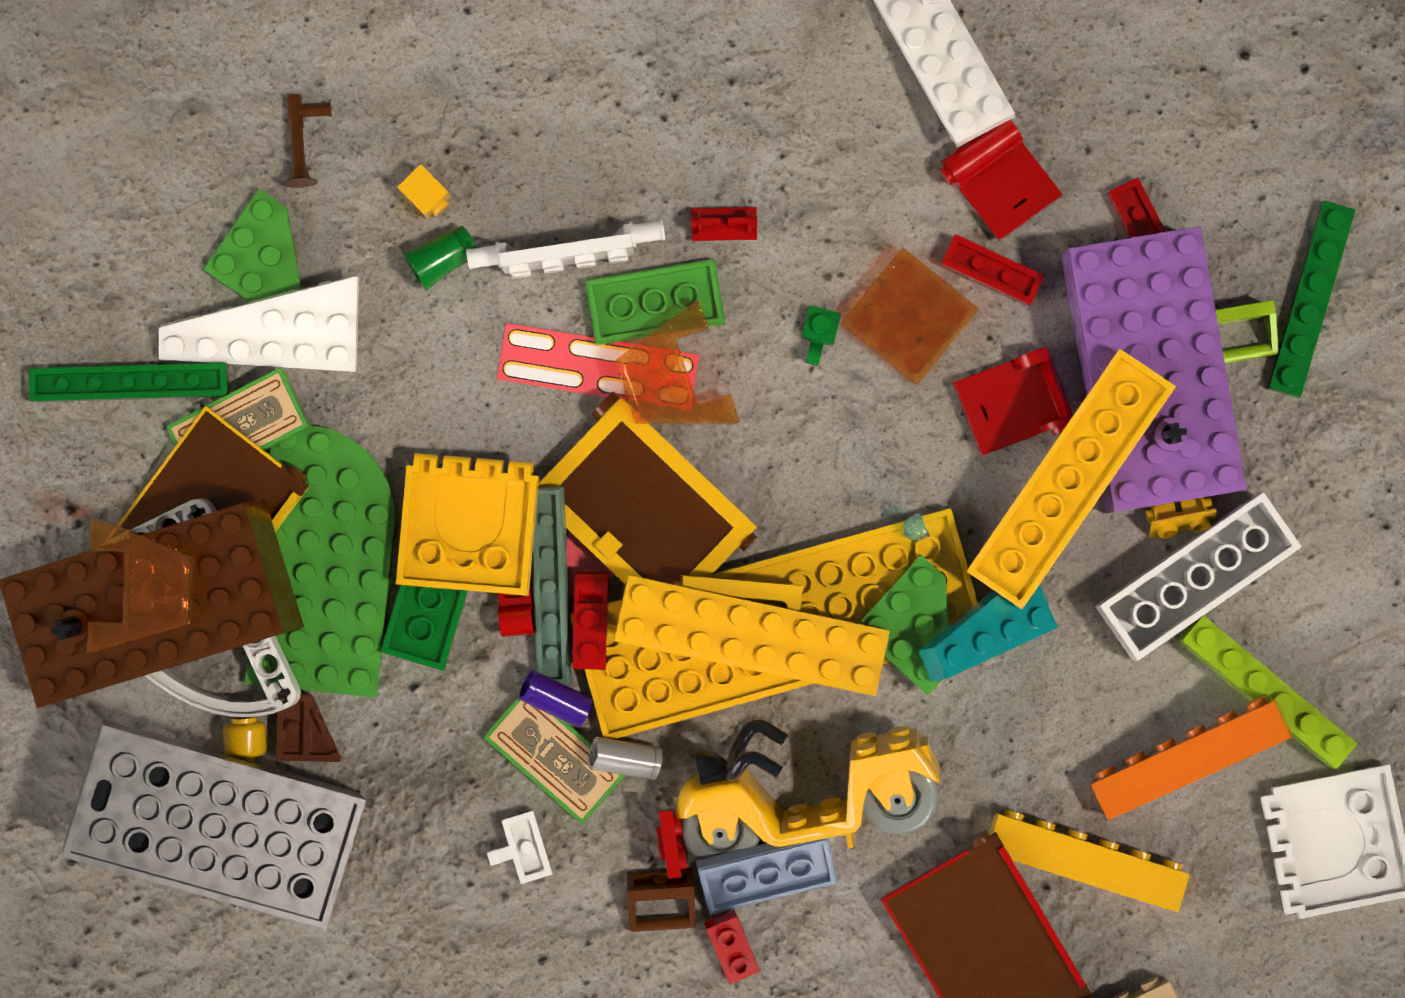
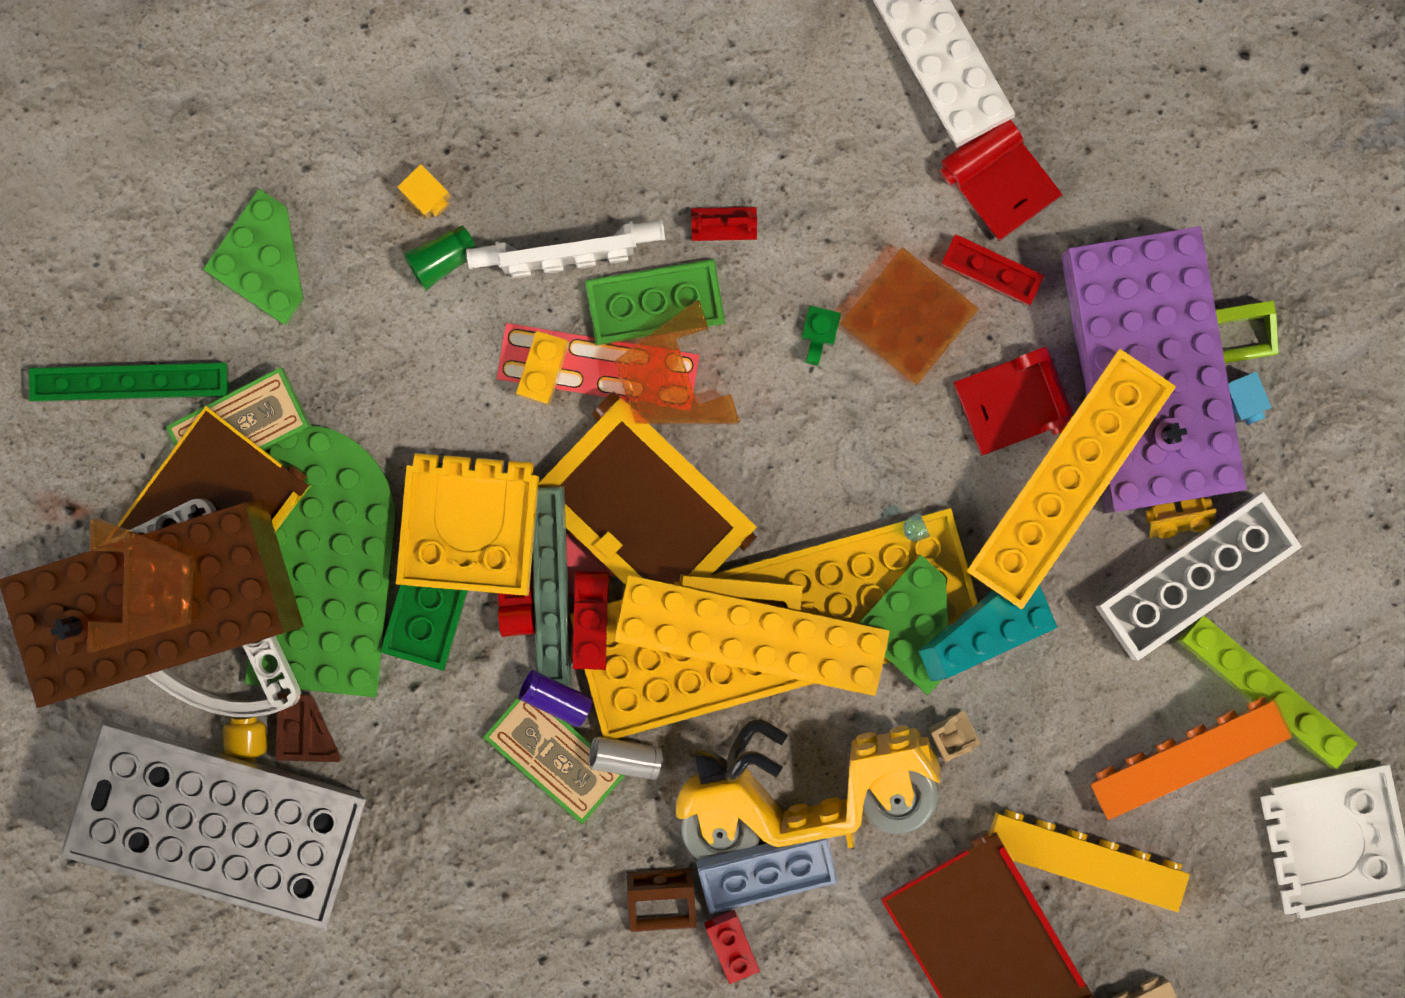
white wing [159,273,359,372] -> none
reddish brown piece [283,94,332,188] -> none
white plate [487,810,553,884] -> none
red plate [656,808,687,879] -> none
red plate [1107,177,1166,238] -> none
green plate [1267,200,1356,399] -> none
none -> yellow brick [516,331,570,407]
none -> tan hand [929,711,981,763]
none -> medium azure brick [1228,371,1272,425]

